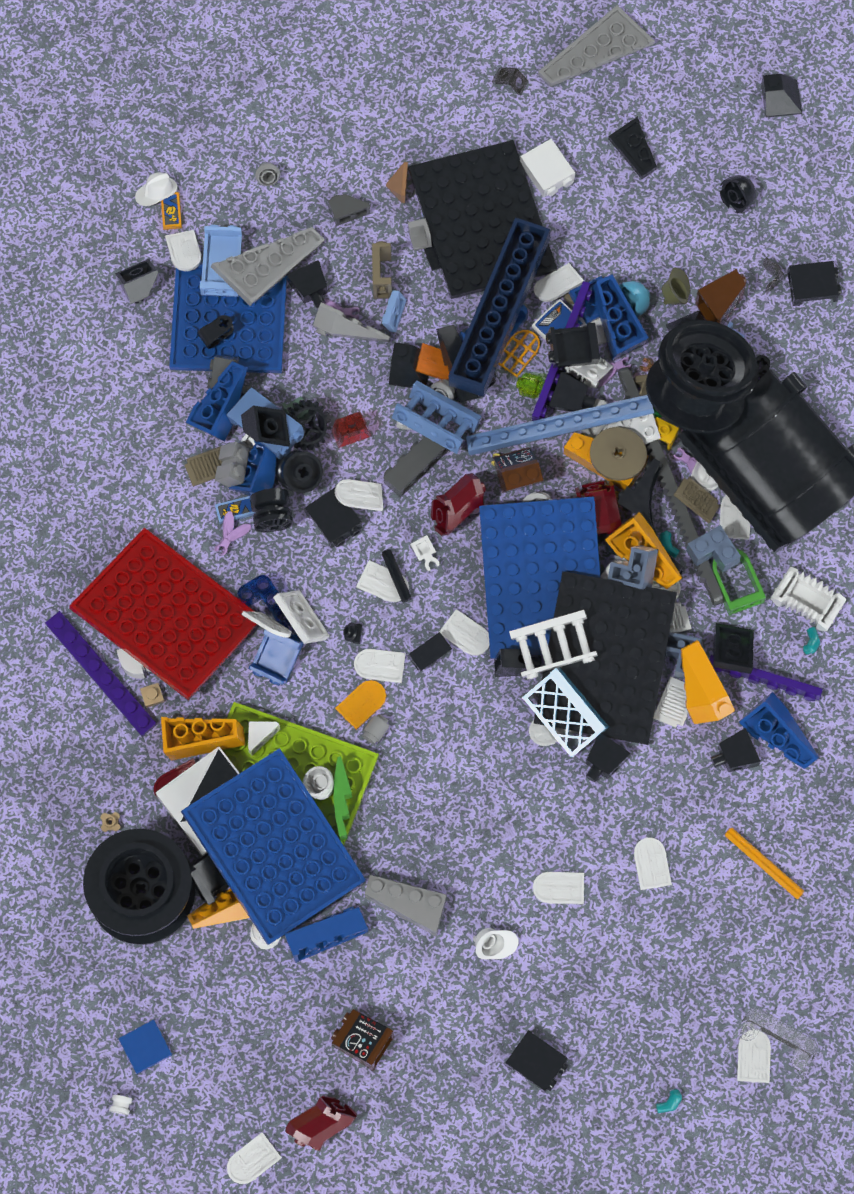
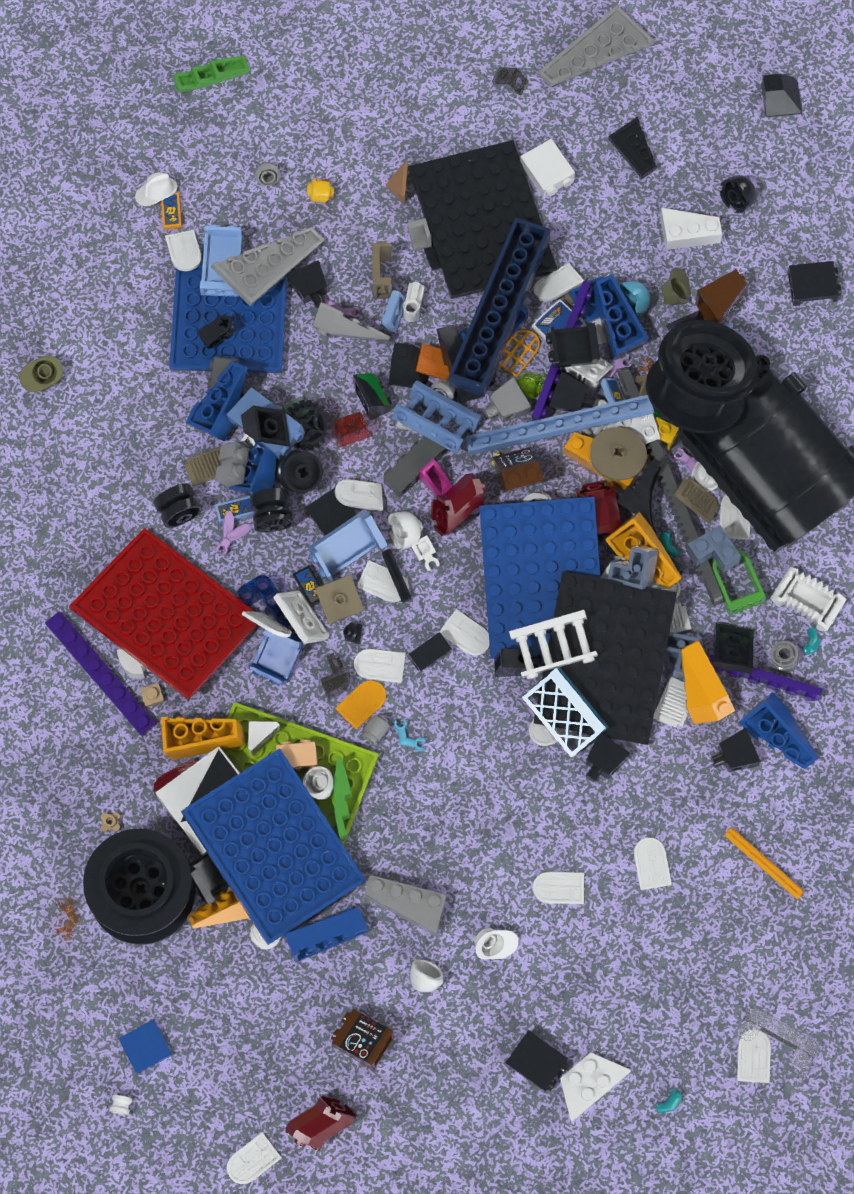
slope [115,259,158,304] -> none
dark grey slope [328,194,371,226] -> none
clear smoke bracket [762,257,784,294] -> none
none -> olive piece [19,356,63,392]
none -> clear orange arm [57,899,79,941]
none -> black wheel [153,483,202,528]
none -> bright green slope [172,55,250,93]
none -> light nougat brick [276,740,318,771]
none -> tile [292,565,321,607]
none -> yellow head [307,178,334,203]
none -> medium blue panel [307,510,387,582]
none -> dark tan plate [315,574,364,624]
none -> clear smoke brick [320,653,351,701]
none -> black slope [353,373,392,420]
none -> white cylinder [388,511,423,550]
none -> medium azure arm [394,719,426,752]
none -> white piece [403,282,425,322]
none -> white hat [410,959,443,992]
none -> dark pink slope [419,459,453,496]
none -> light grey torso [483,378,531,423]
none -> white wing [560,1053,631,1122]
none -> tile [600,378,625,404]
none -> white wedge [660,208,722,250]
none -> light grey wheel [771,641,799,671]

